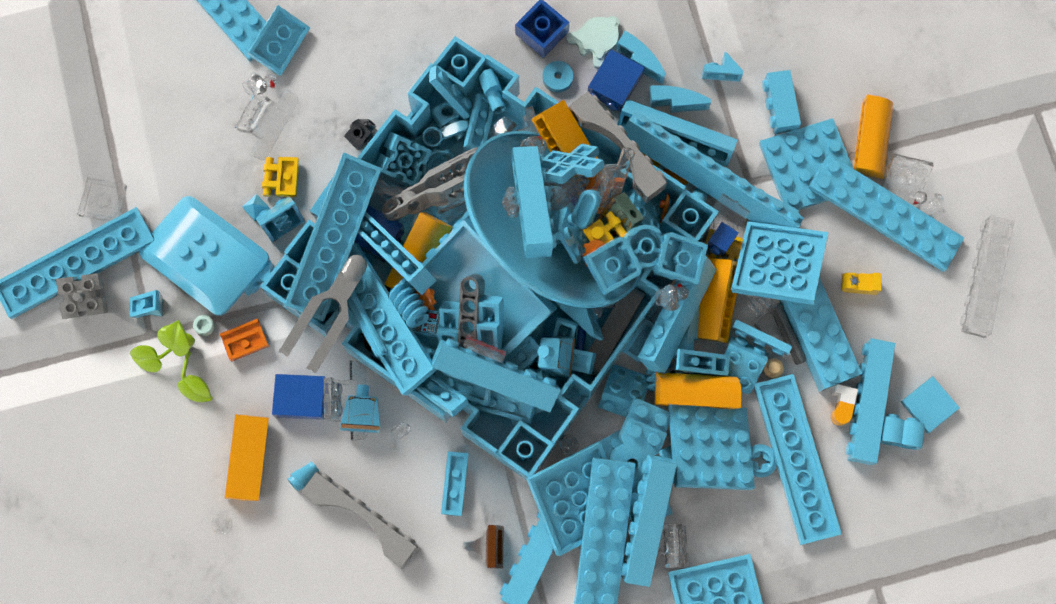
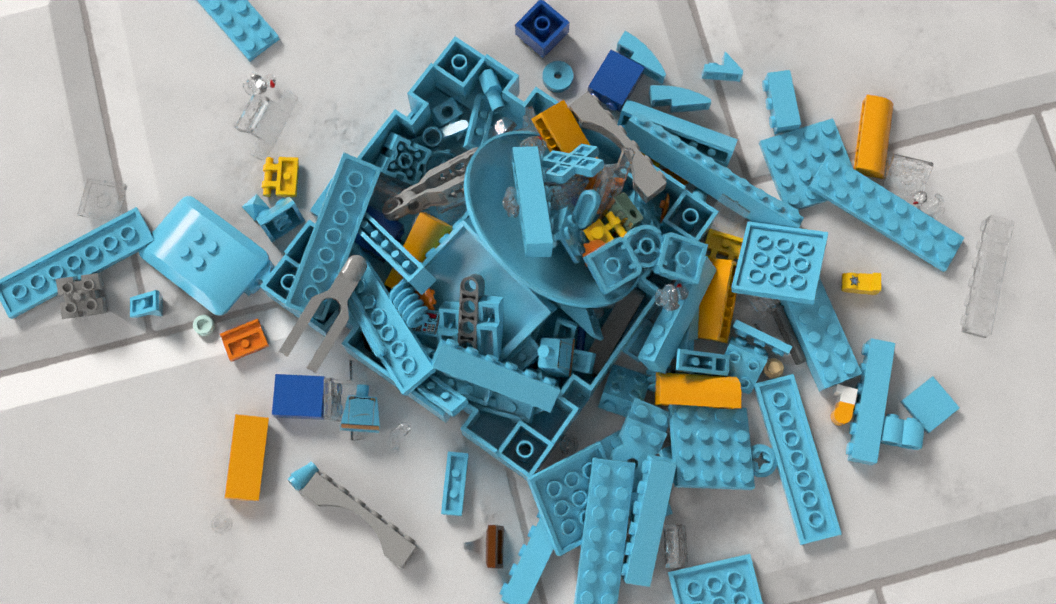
lime plant [130,320,213,402] -> none
medium azure plate [247,5,311,76] -> none
black brick [344,119,378,150] -> none
medium azure plate [429,66,472,120] -> none
clear tile [463,335,506,363] -> none
light aqua tile [566,16,619,68] -> none
blue brick [707,222,739,257] -> none

